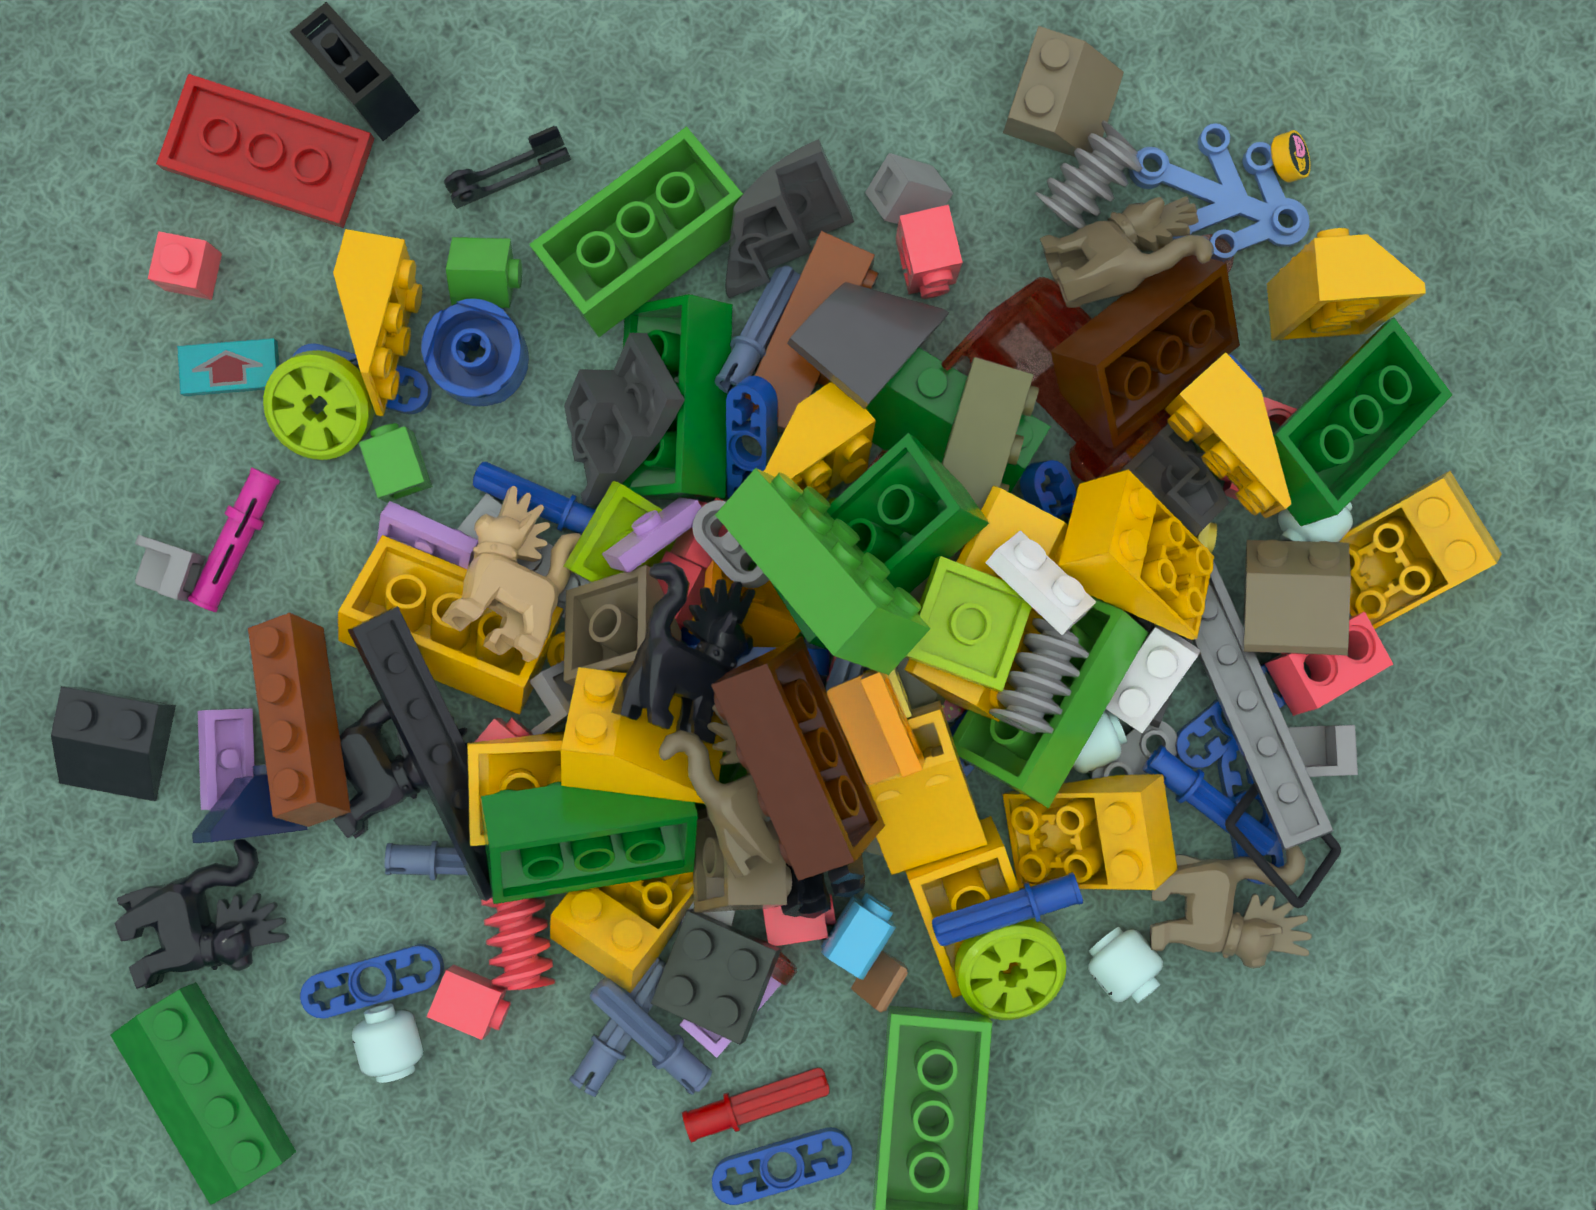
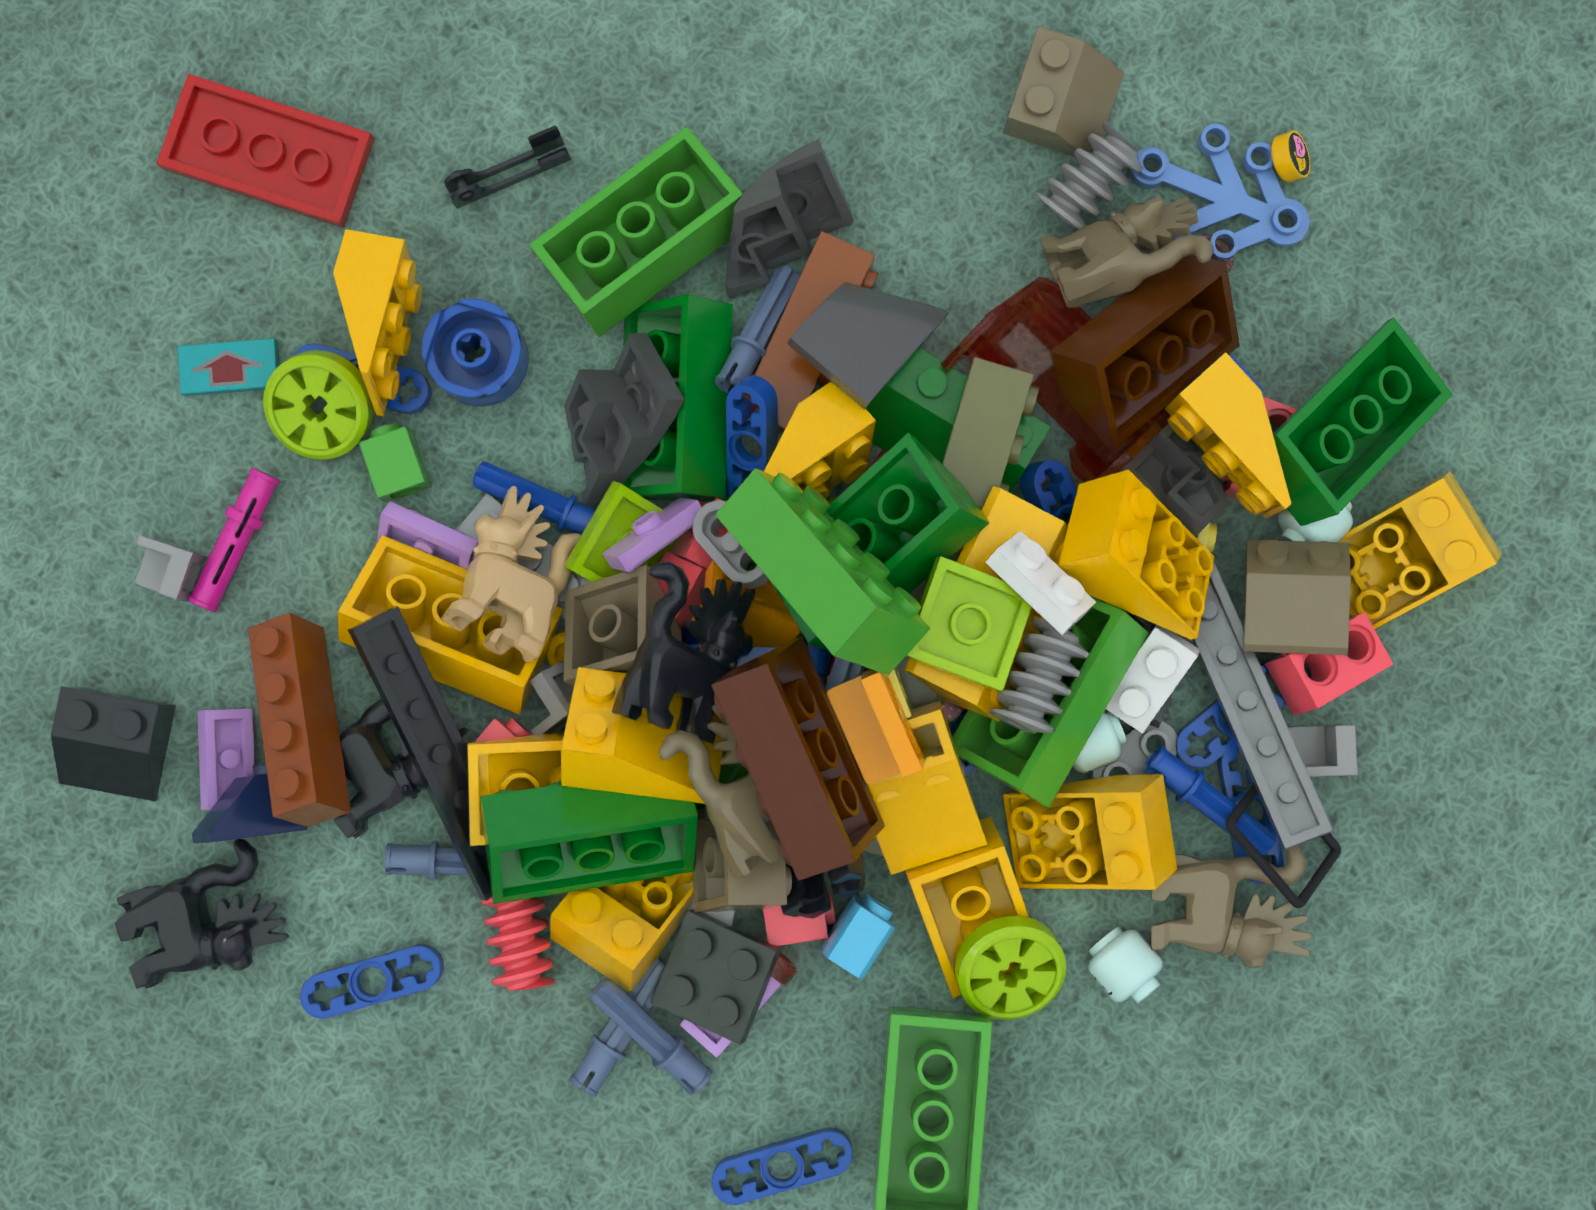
green slope [110,982,296,1205] -> none
coral brick [148,231,222,300] -> none
black slope [290,2,420,141] -> none
light aqua head [352,1003,423,1083] -> none
coral brick [427,965,511,1040] -> none
bright green brick [446,237,522,308] -> none
red axle [682,1067,830,1143] -> none
medium nougat slope [851,950,908,1013] -> none
light grey panel [865,153,953,224] -> none
coral brick [896,205,963,299] -> none
blue axle [932,872,1083,946] -> none
yellow slope [1267,228,1426,341] -> none

